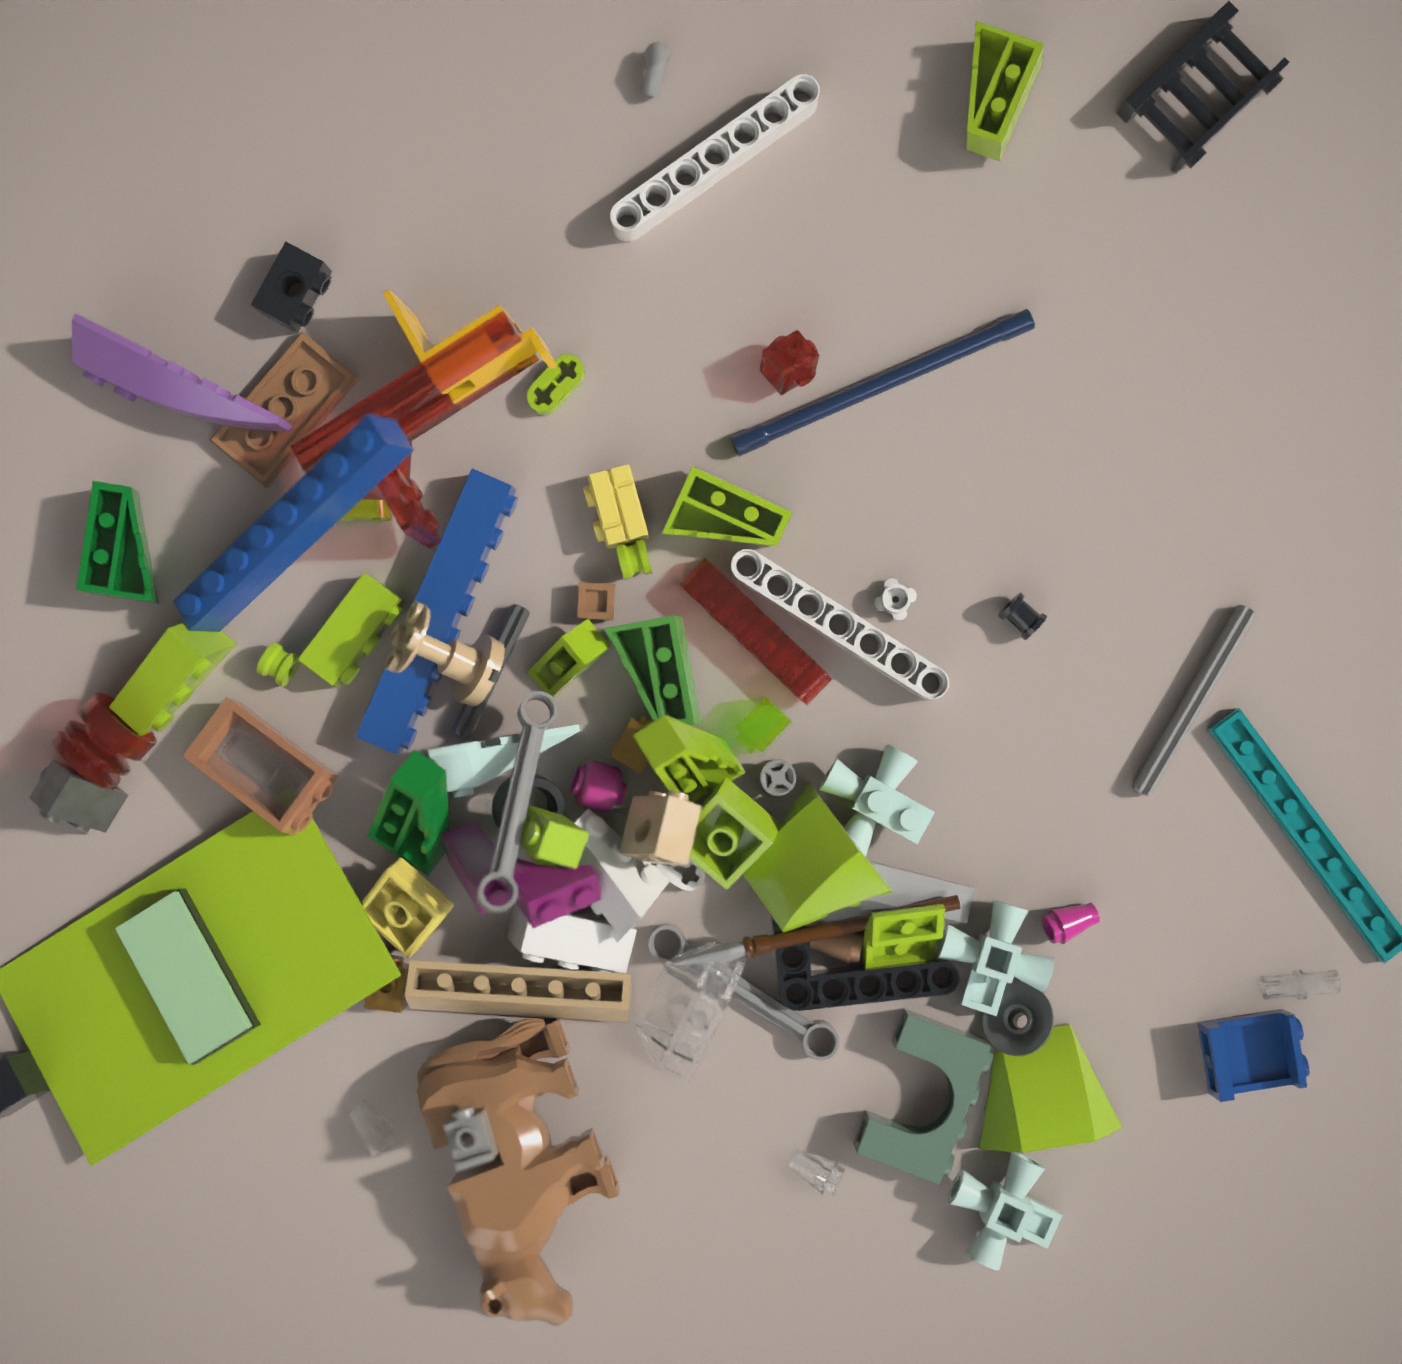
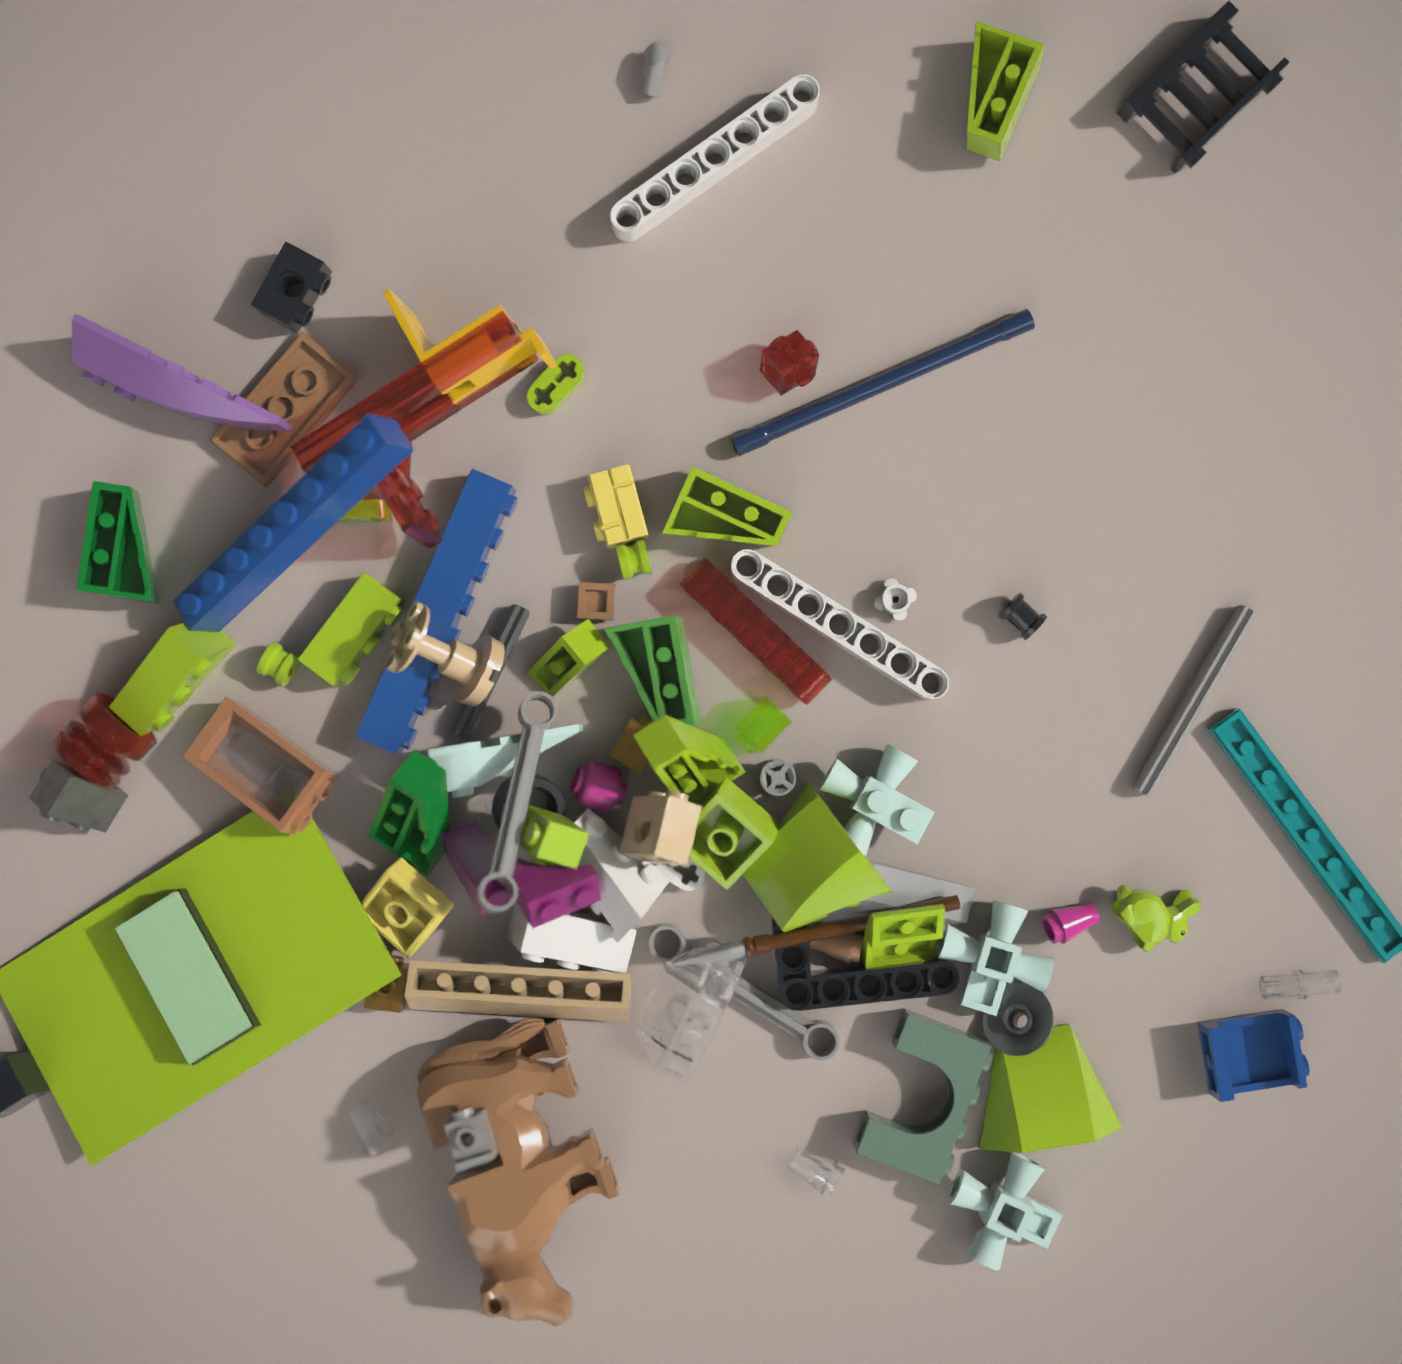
none -> lime animal [1111,884,1202,952]

